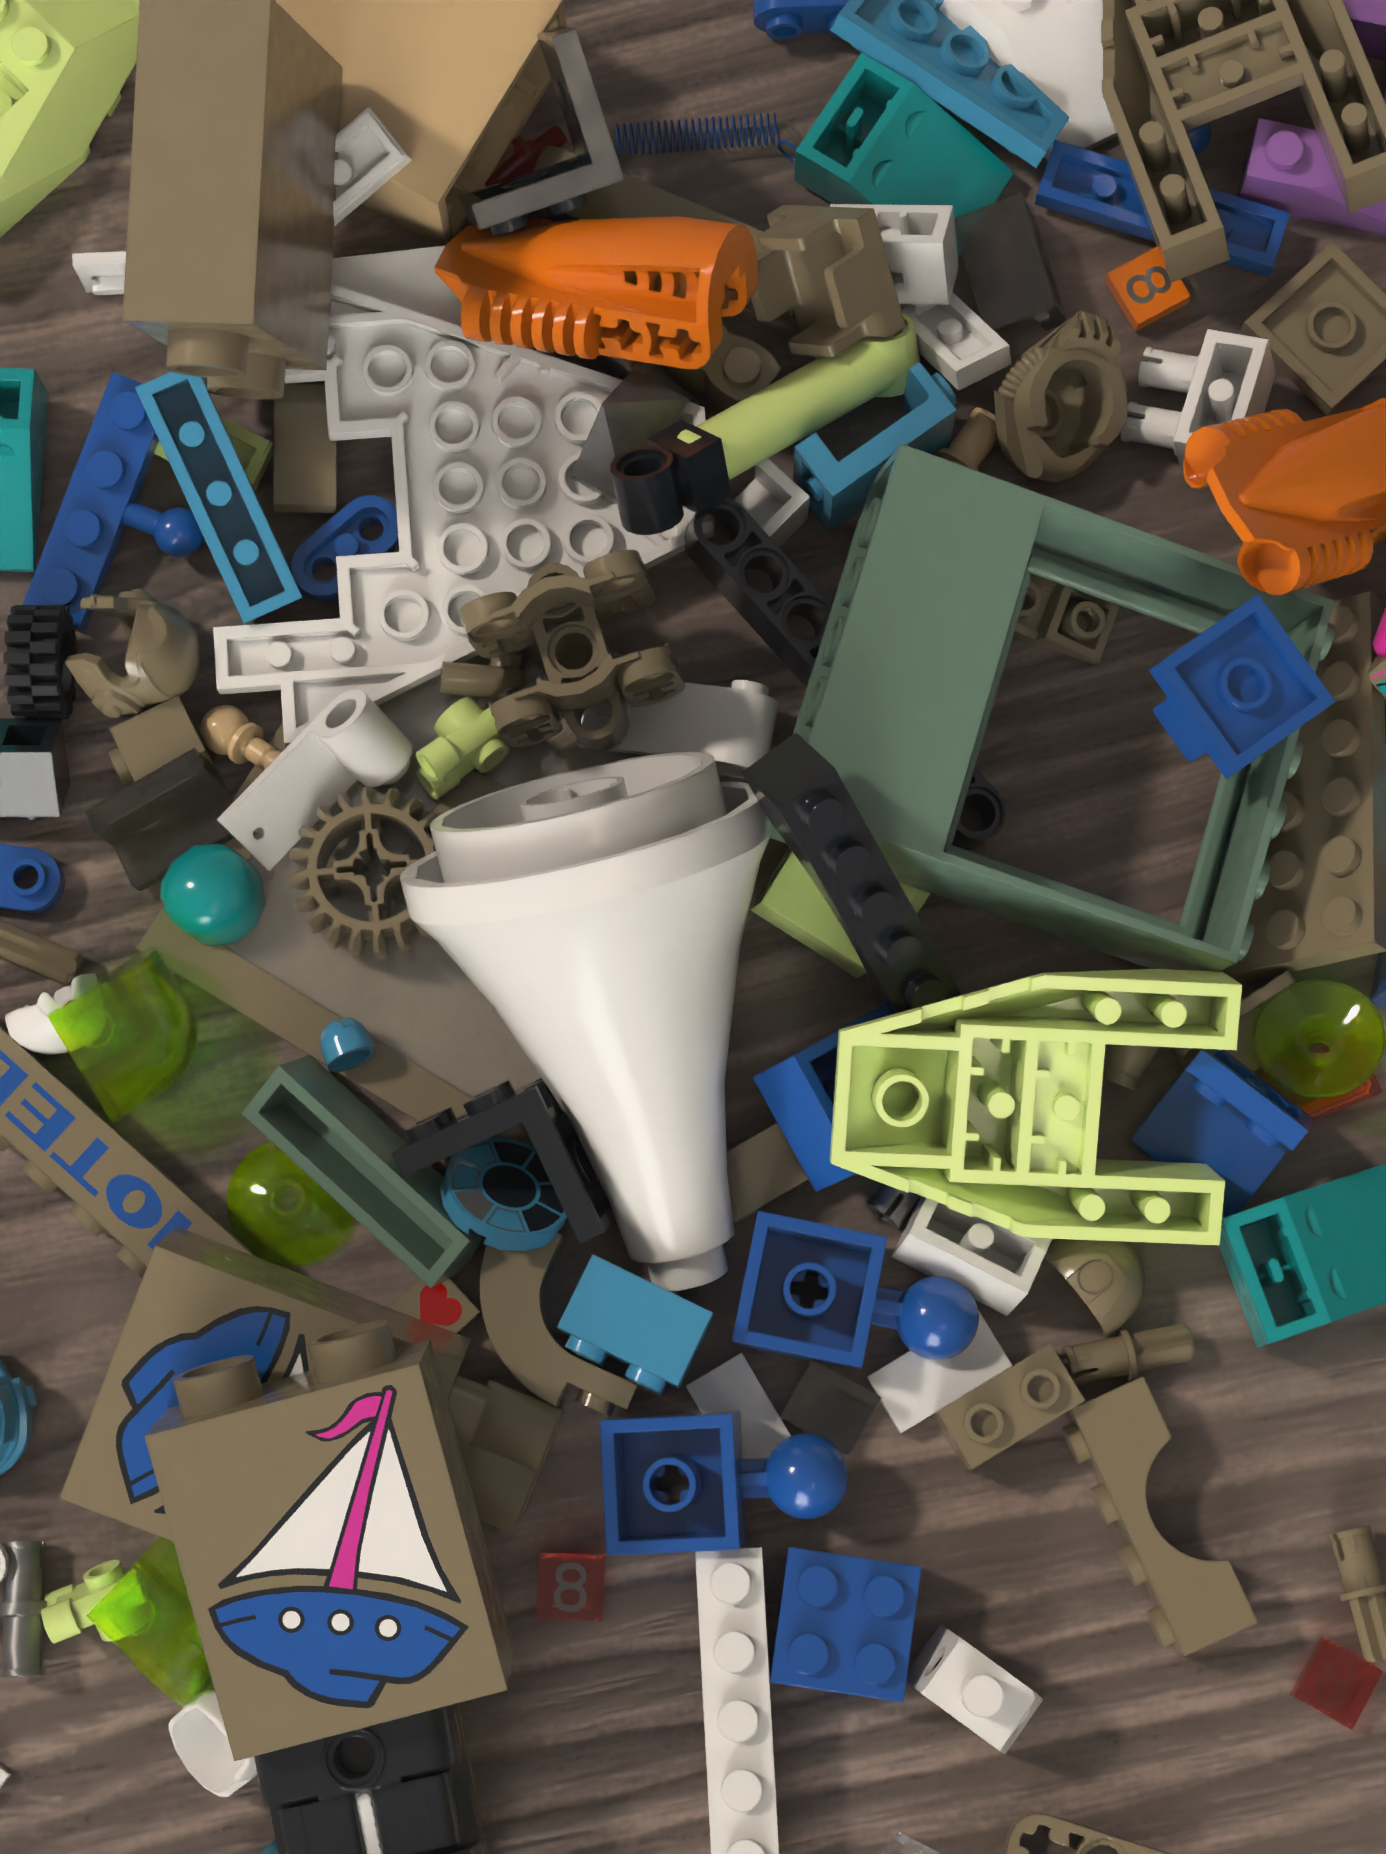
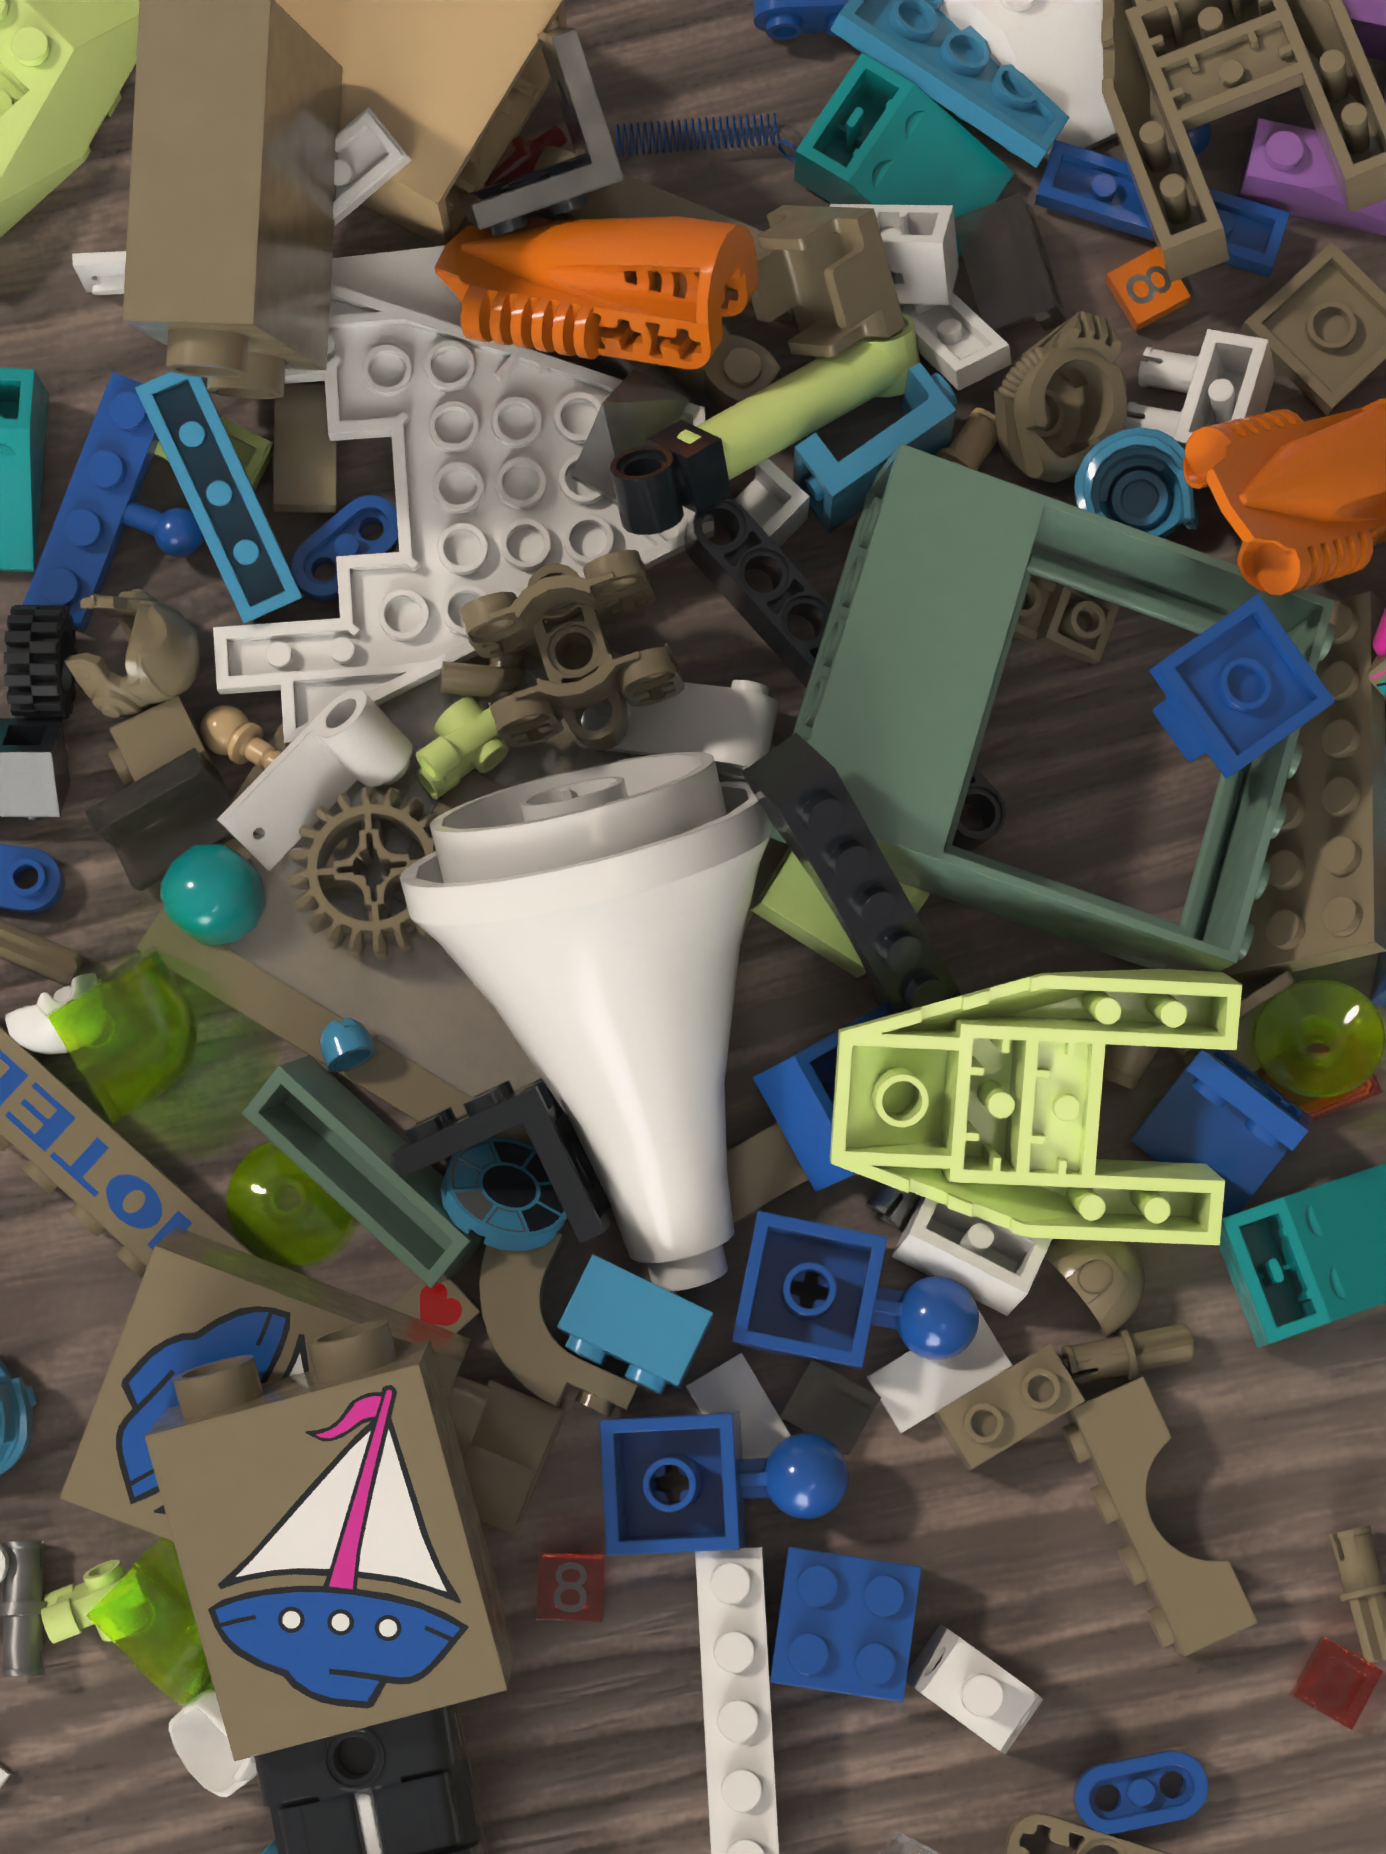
none -> blue plate [1073,1750,1208,1834]
none -> dark azure helmet [1074,427,1199,538]

